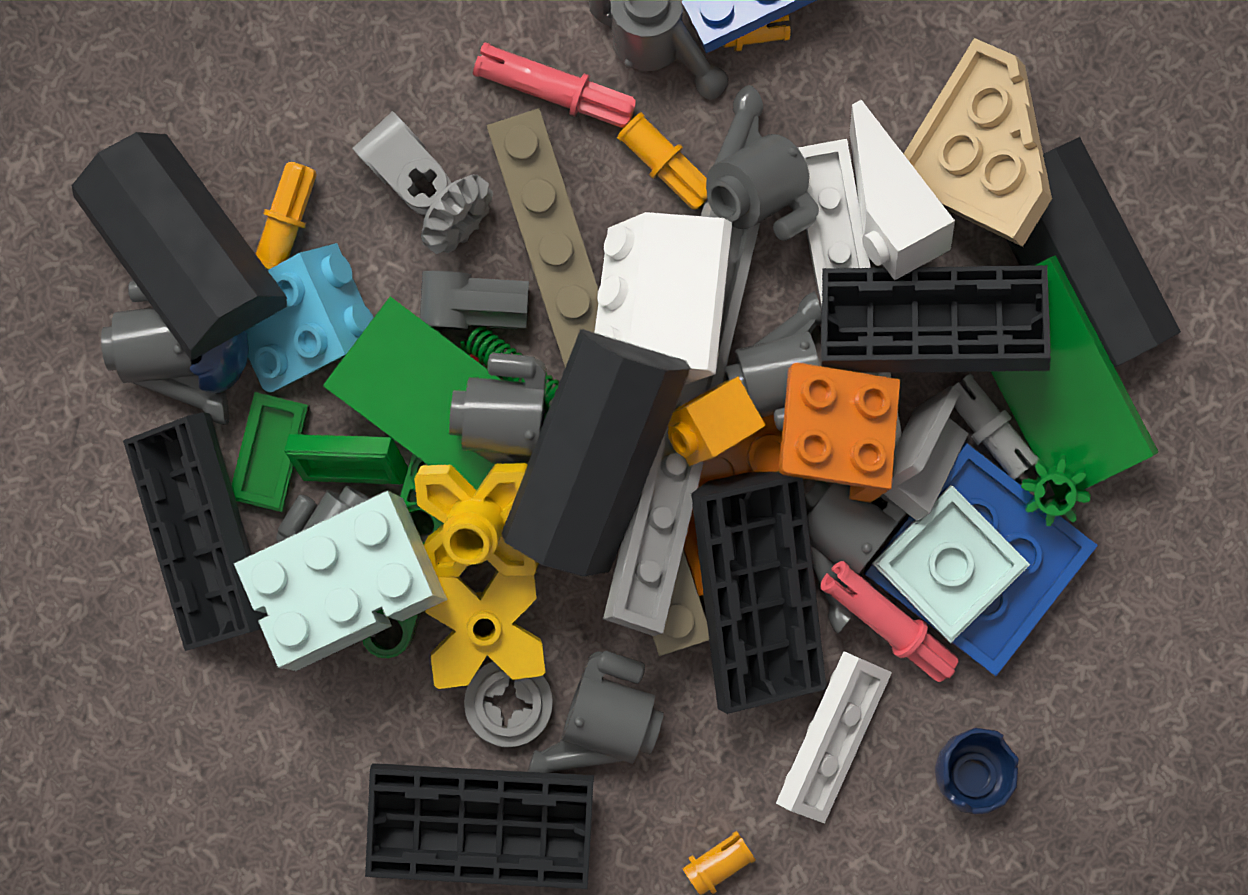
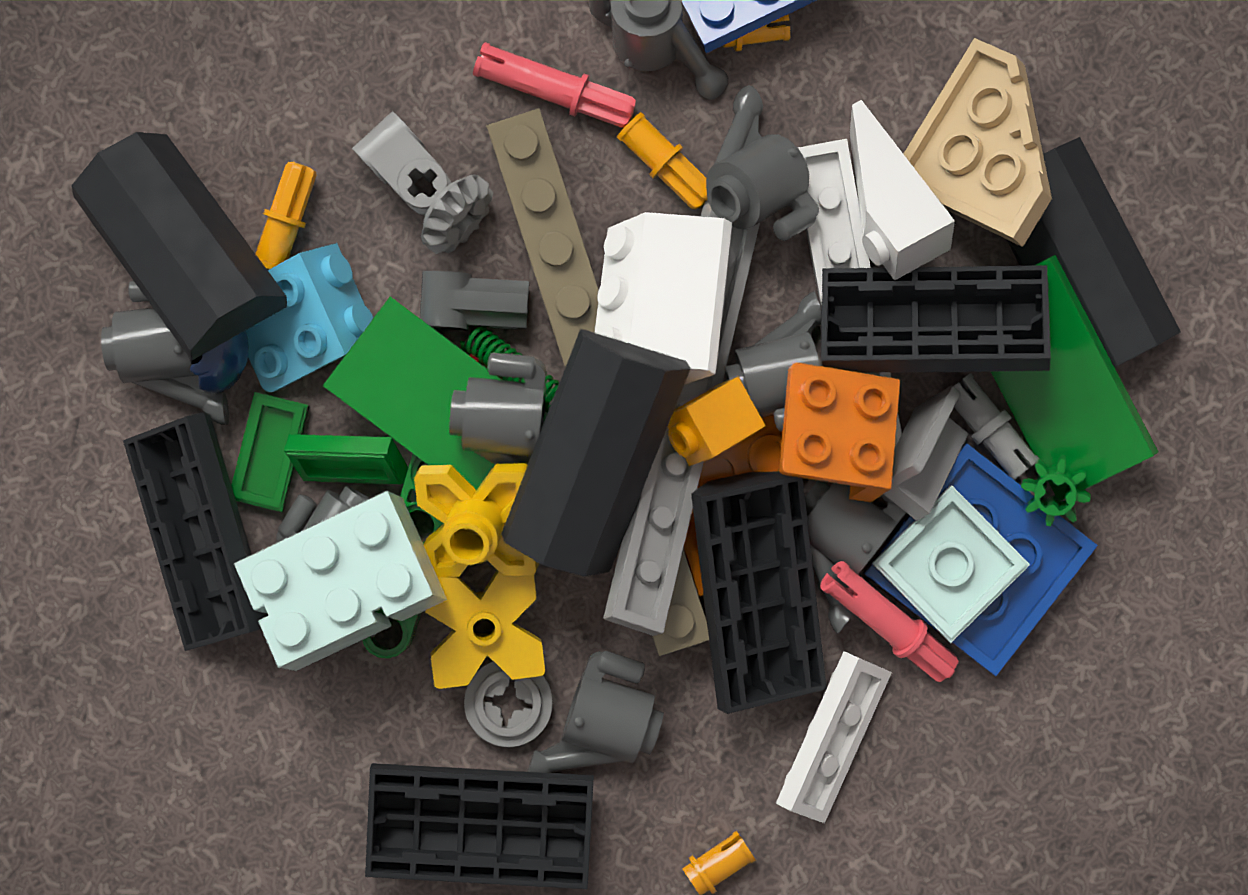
dark blue hair [935,728,1019,814] -> none

